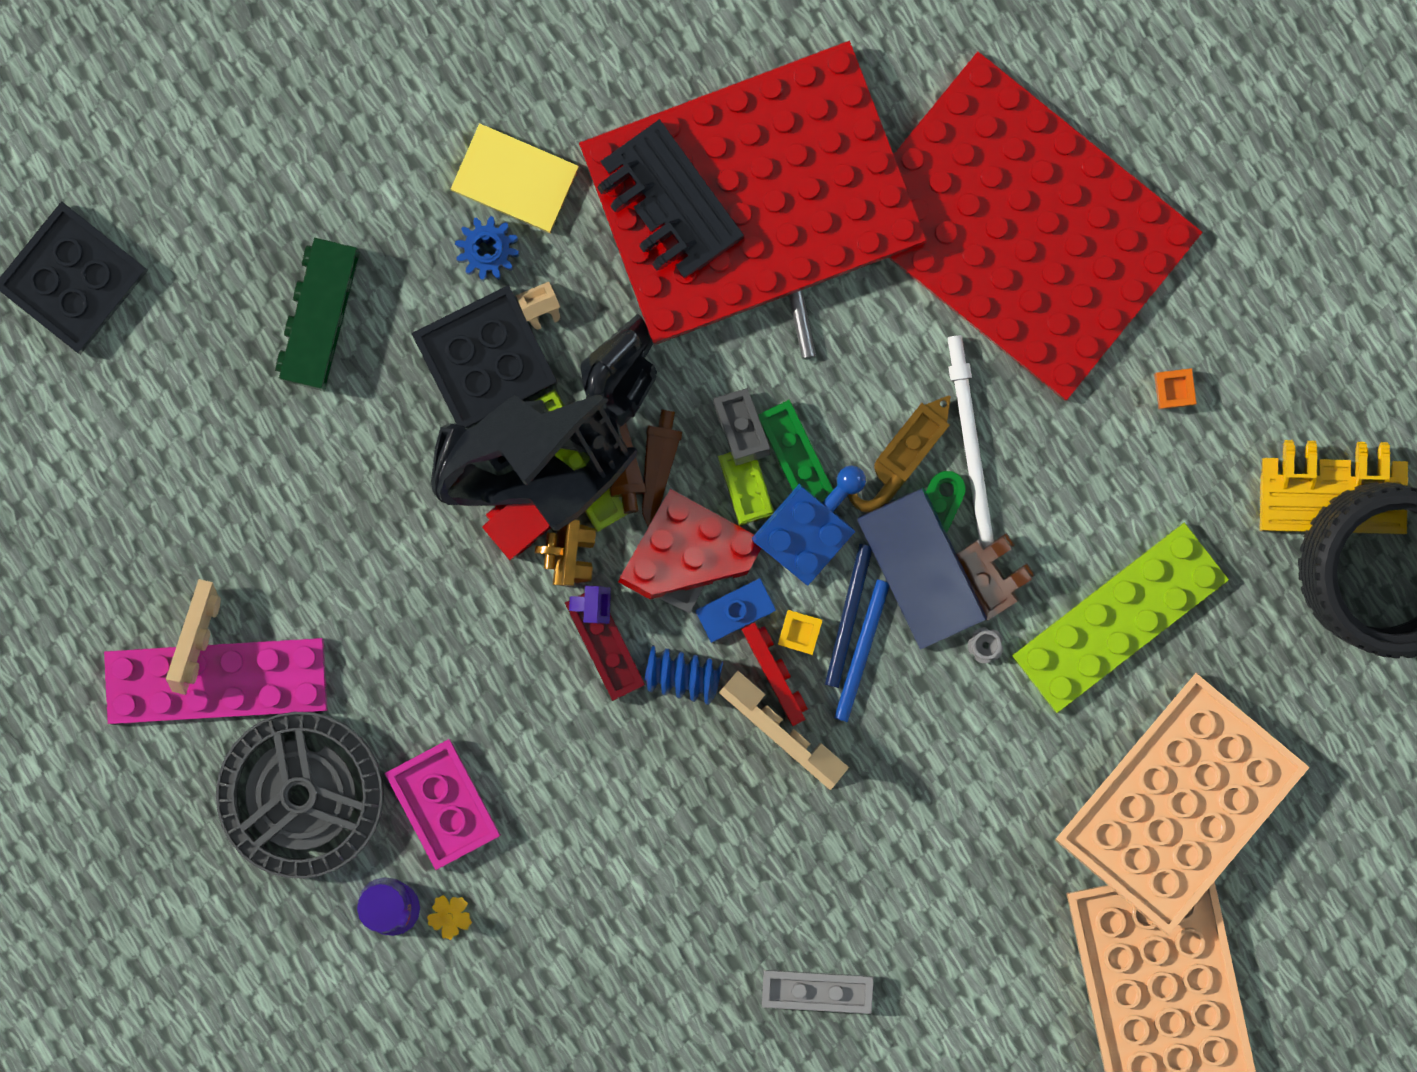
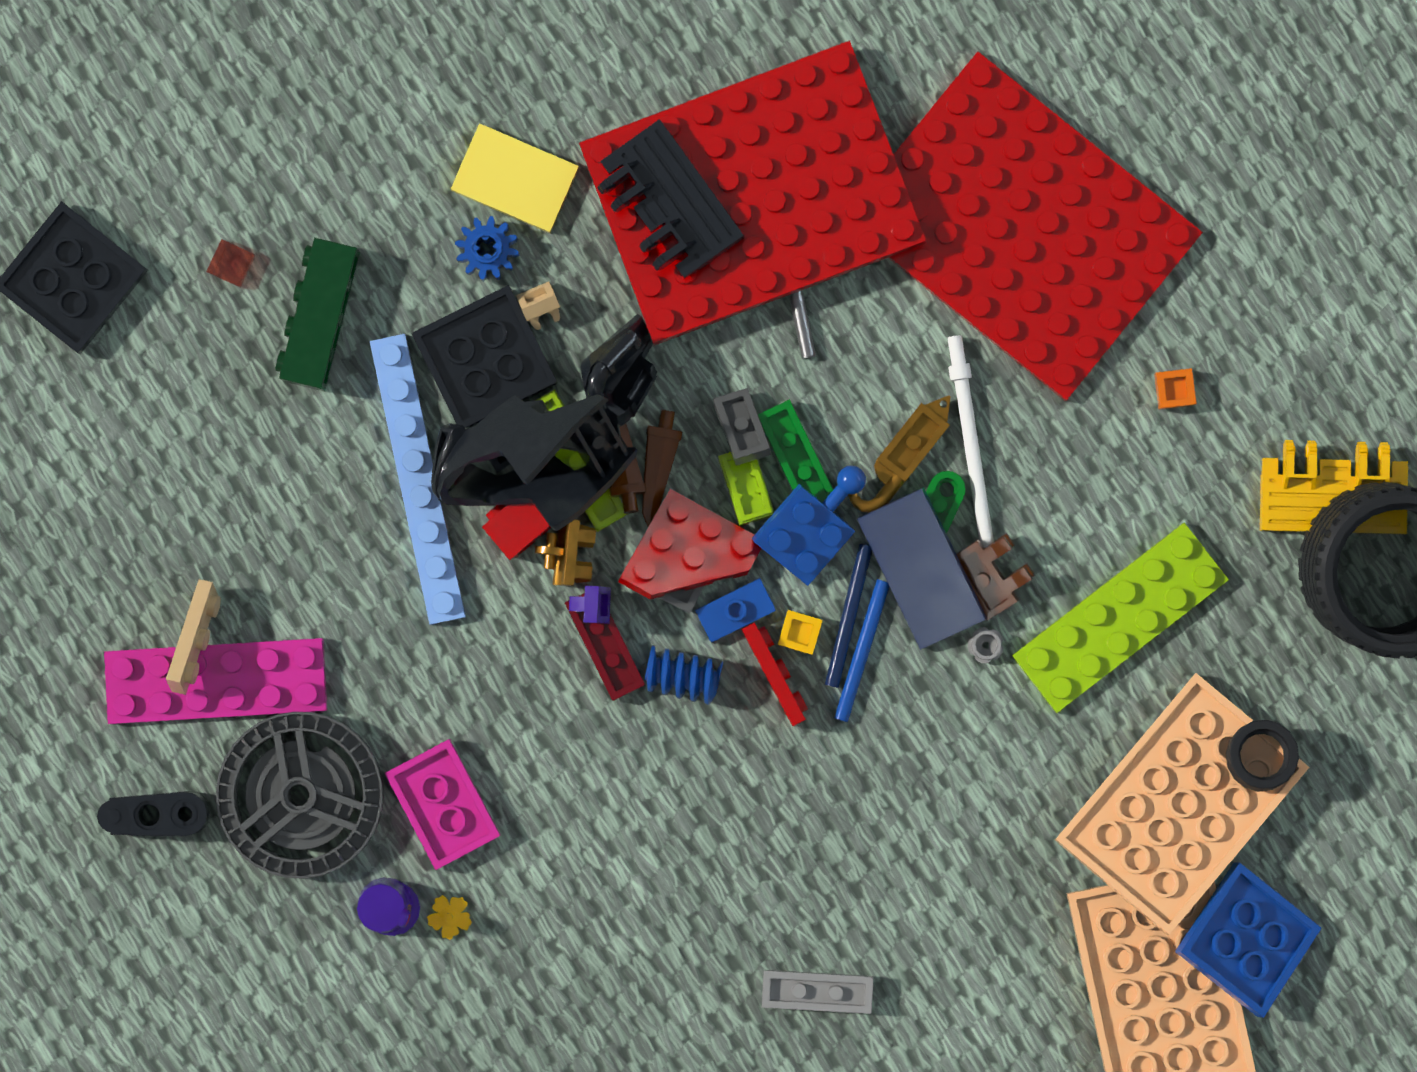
tan piece [718,671,849,790] -> none
none -> black piece [97,791,210,836]
none -> clear red tile [206,239,256,288]
none -> light blue plate [370,334,466,625]
none -> blue plate [1175,862,1321,1018]
none -> black tyre [1226,720,1299,792]

